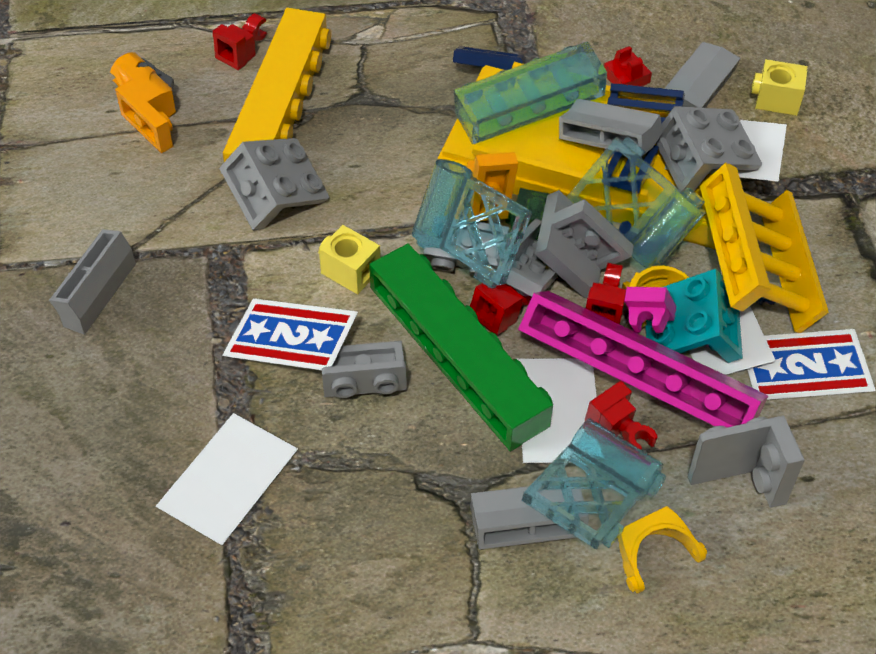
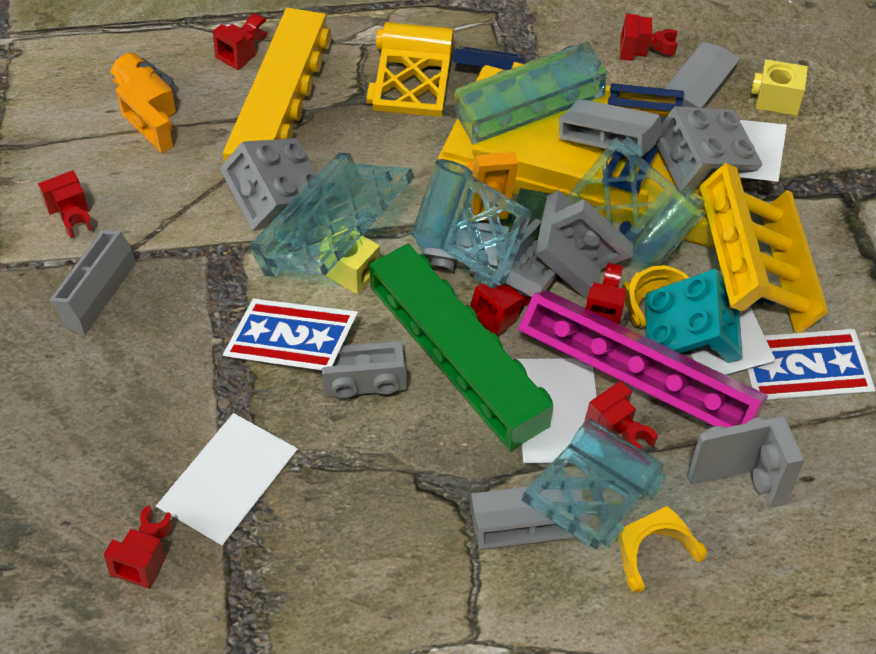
red tile [603,46,652,86] -> none
dark pink tile [624,287,677,333] -> none
none -> red piece [37,170,93,238]
none -> red piece [104,505,173,589]
none -> clear light blue fence [249,152,415,277]
none -> yellow piece [366,22,454,117]
none -> red piece [619,13,678,61]

